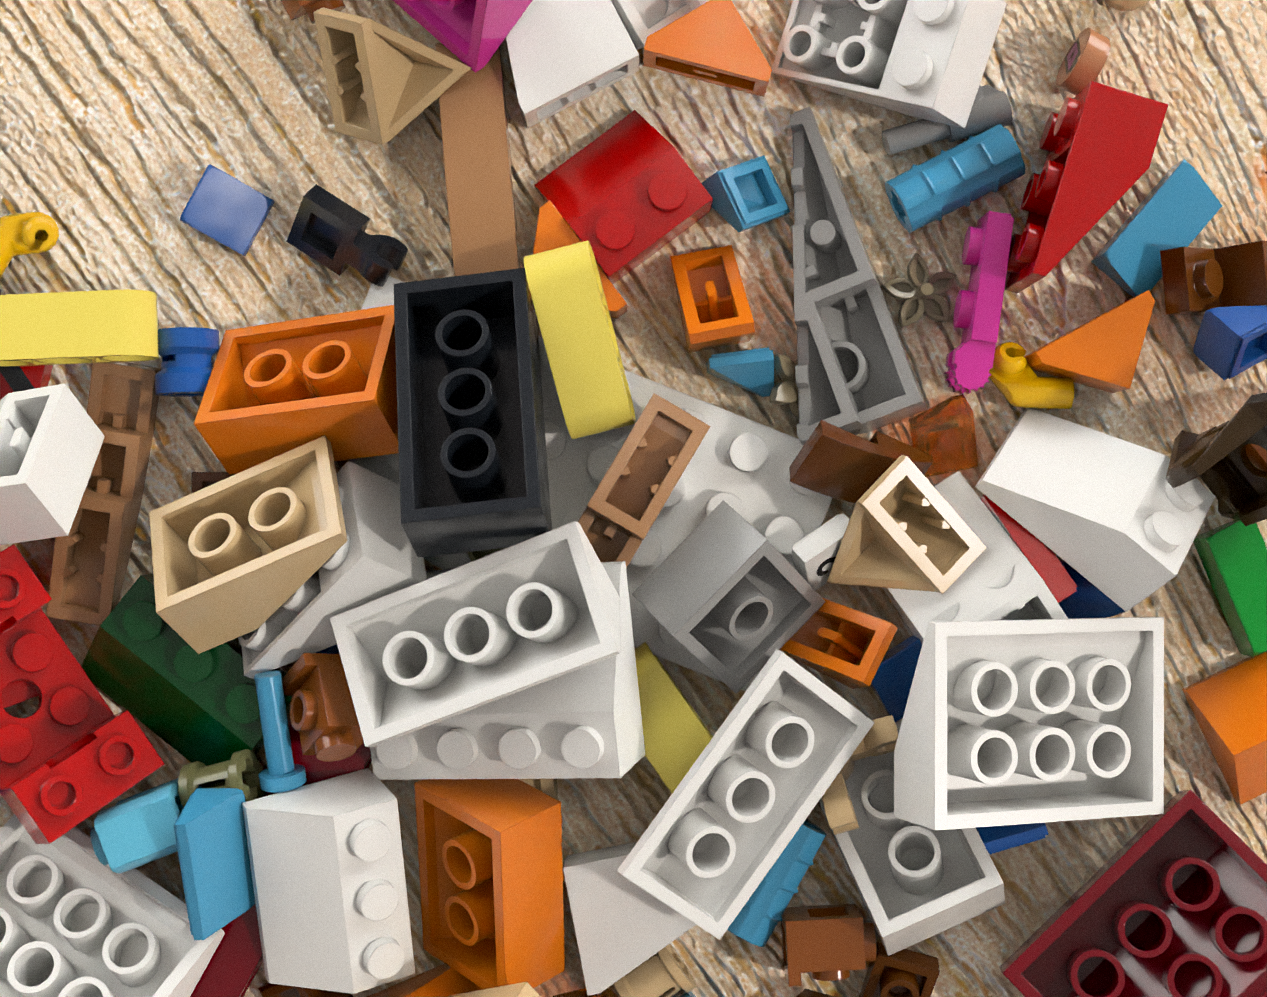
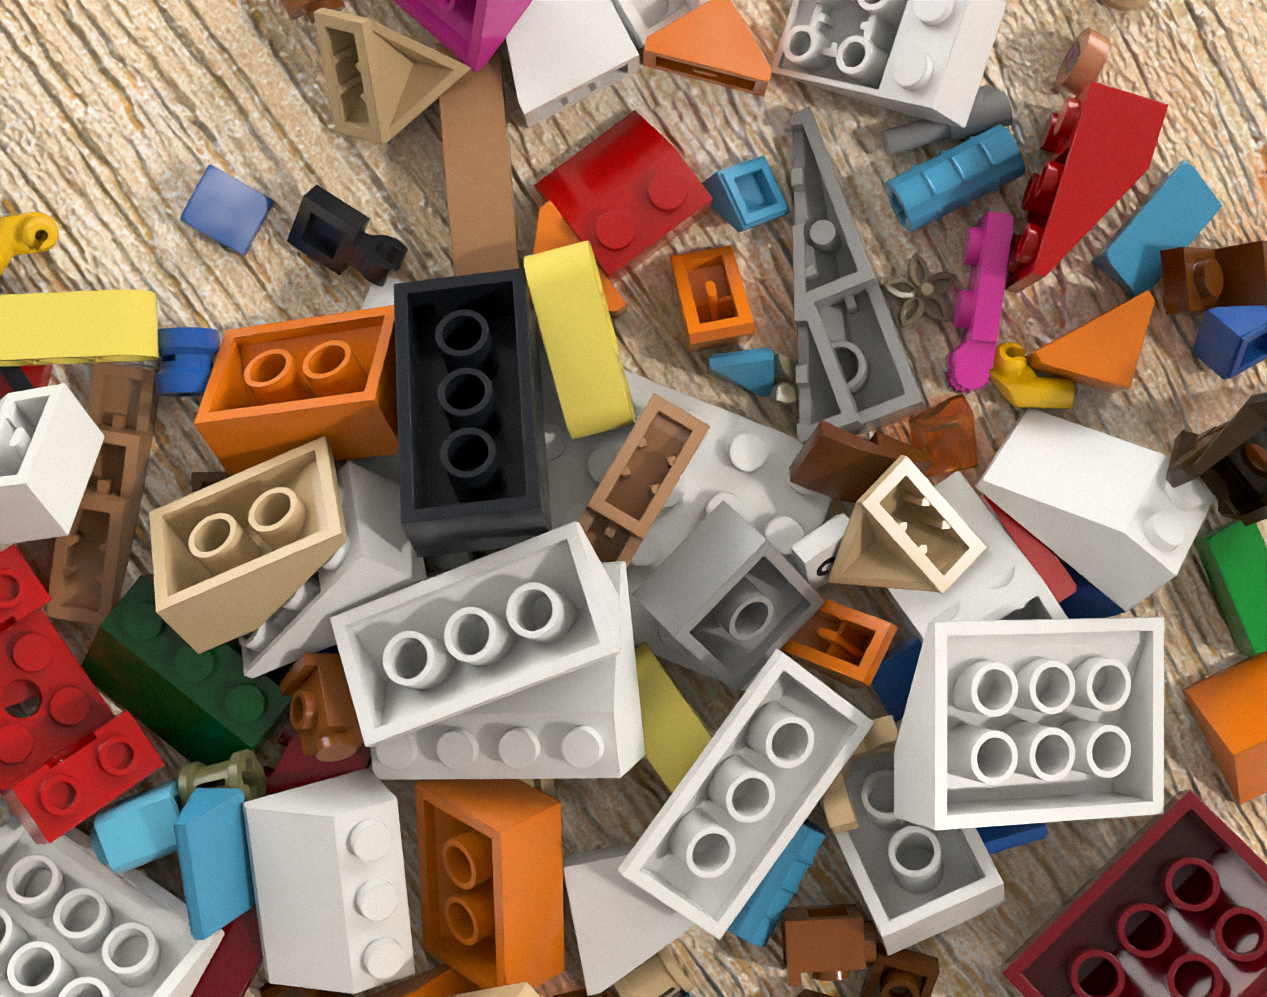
dark azure piece [254,671,306,793] -> none

